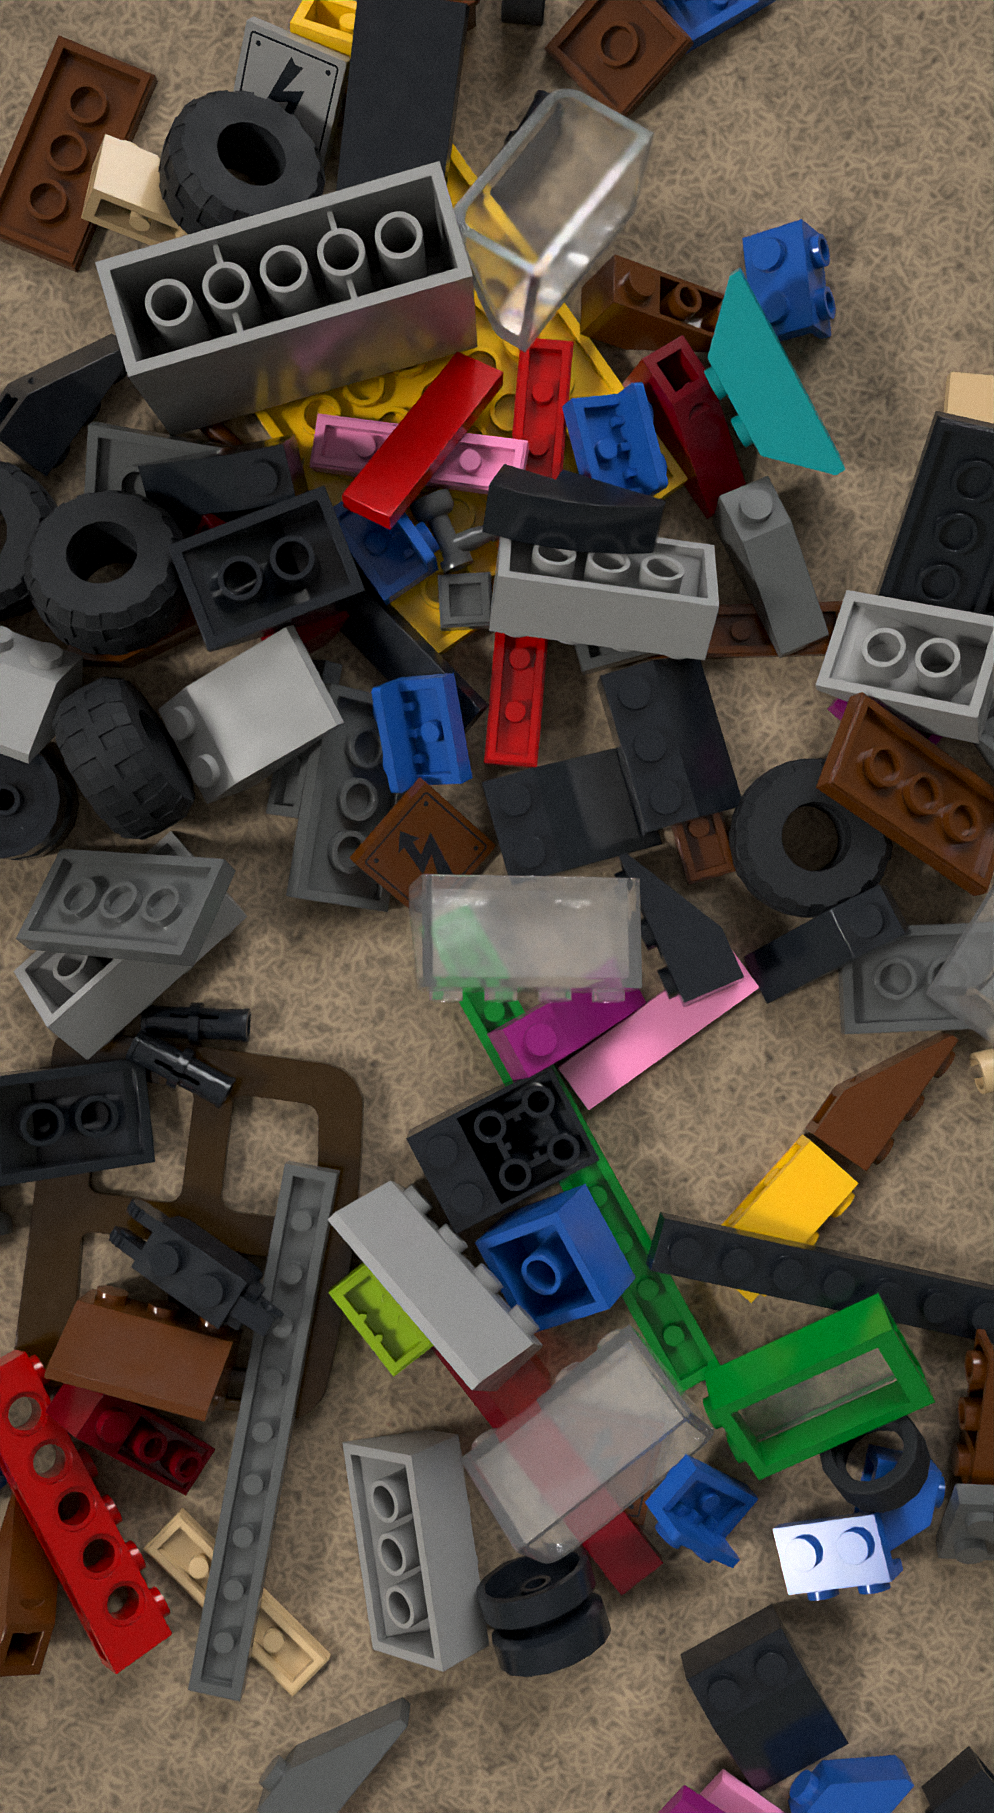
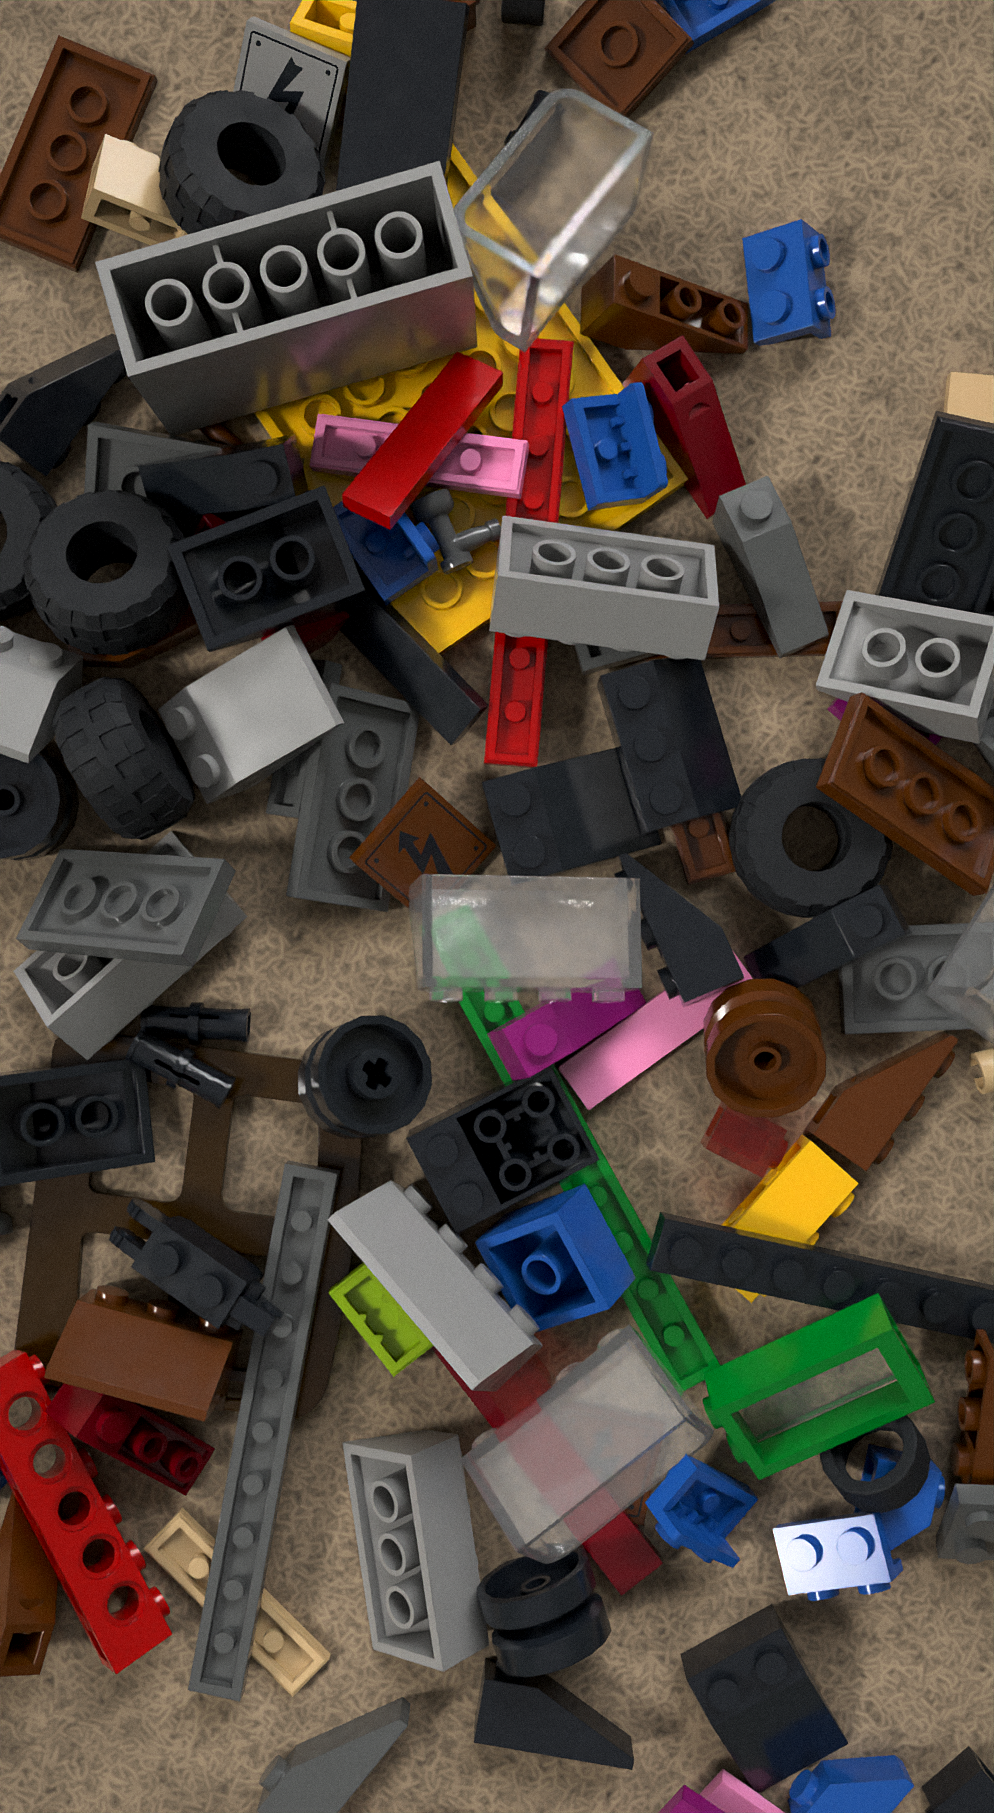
blue bracket [371,673,473,793] -> none
dark grey tile [438,572,492,631] -> none
black slope [482,464,666,554] -> none
teal wedge [704,268,846,475] -> none
none -> black wheel [298,1015,432,1139]
none -> black slope [474,1658,634,1770]
none -> clear red brick [700,1101,788,1178]
none -> reddish brown wheel [704,979,826,1117]

